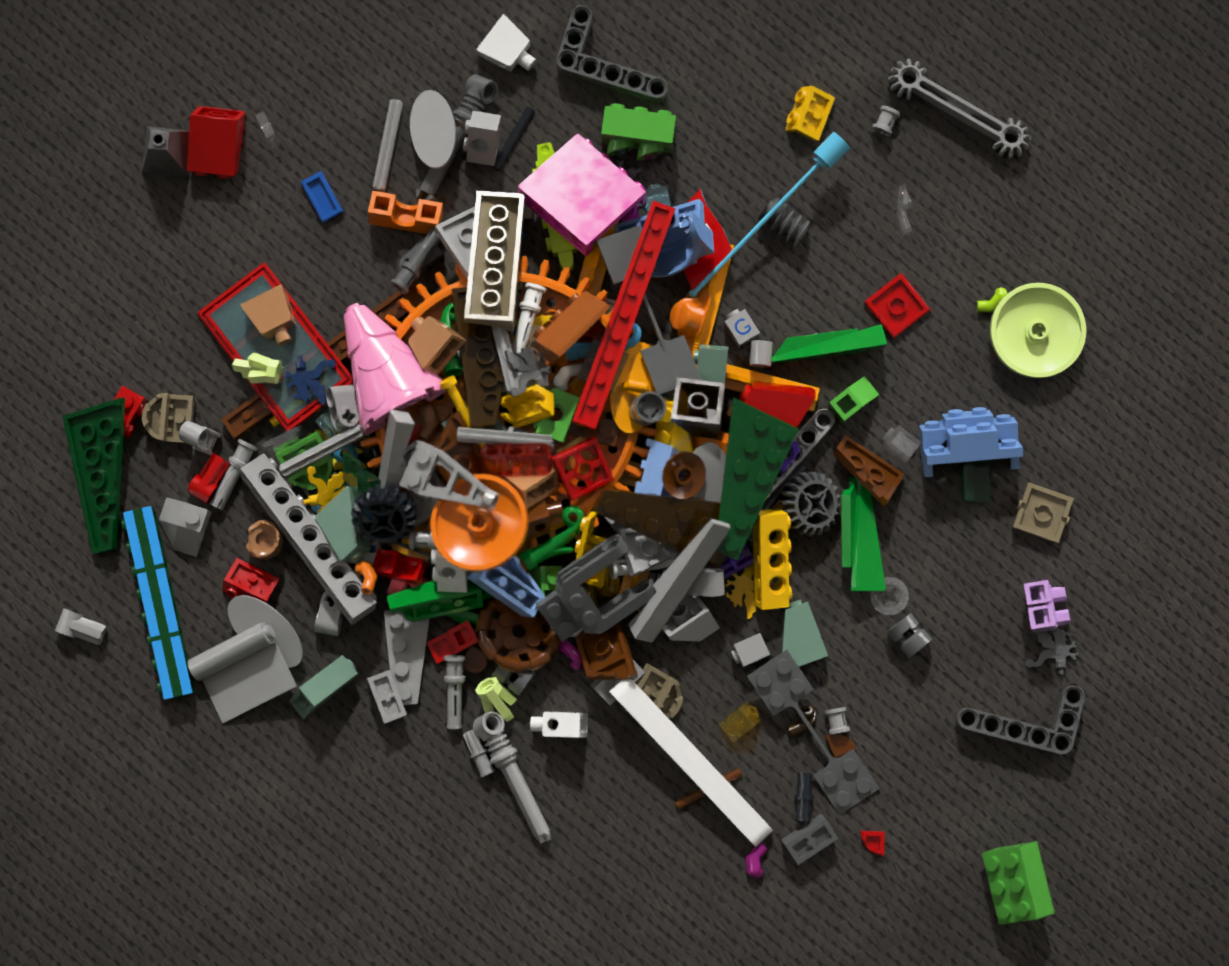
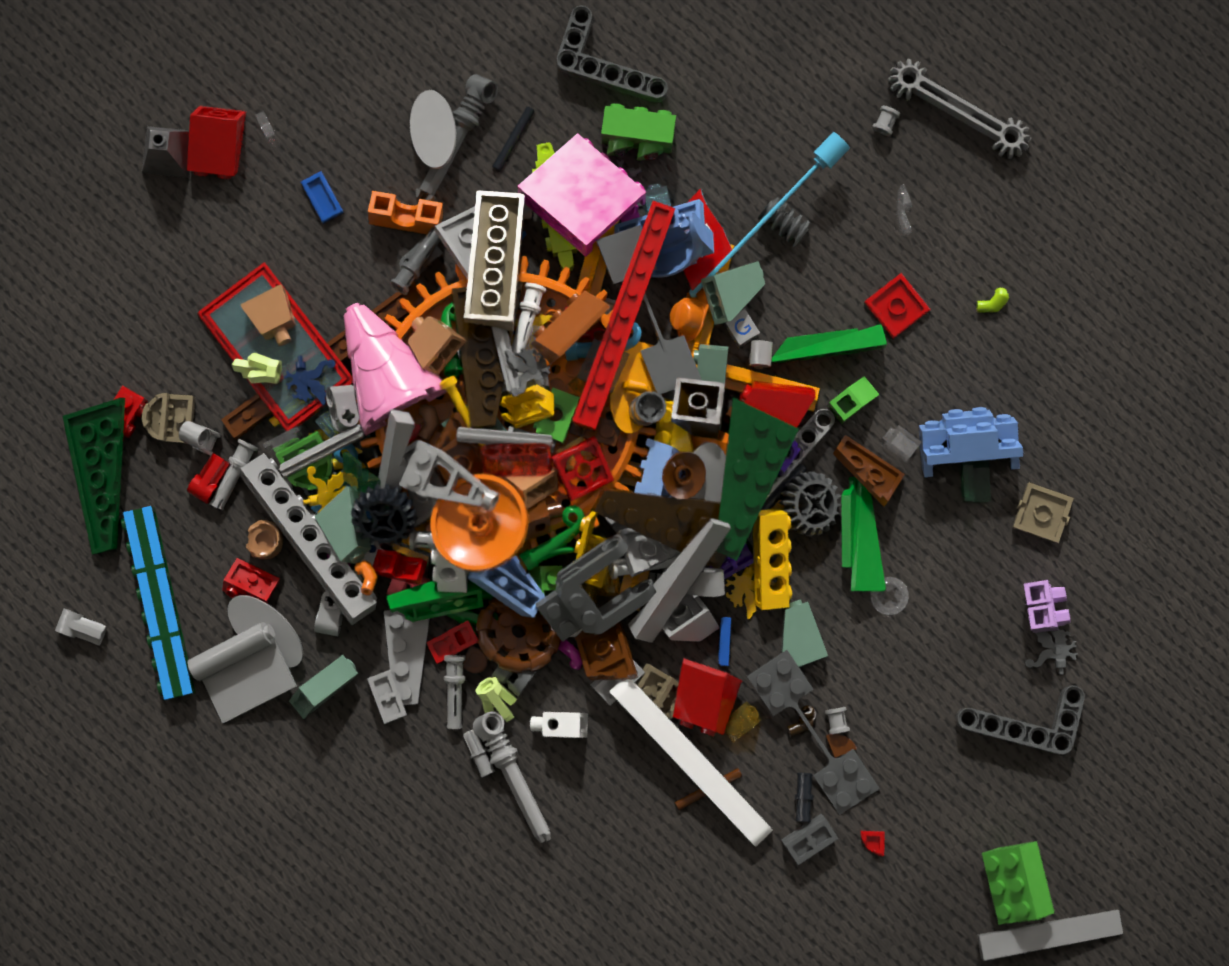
light grey slope [159,497,212,557] -> none
light grey axle [373,99,403,191] -> none
light grey brick [463,111,501,166] -> none
white torso [476,14,536,72] -> none
white arm [553,363,584,391] -> none
light grey brick [731,633,770,667] -> none
magenta arm [745,842,769,879] -> none
yellow bracket [785,86,835,141] -> none
dark grey wheel [887,613,932,658] -> none
yellowish green dish [990,283,1086,378] -> none
none -> red slope [673,659,742,736]
none -> sand green slope [701,261,765,325]
none -> blue tile [718,617,731,666]
none -> light grey slope [977,910,1123,960]

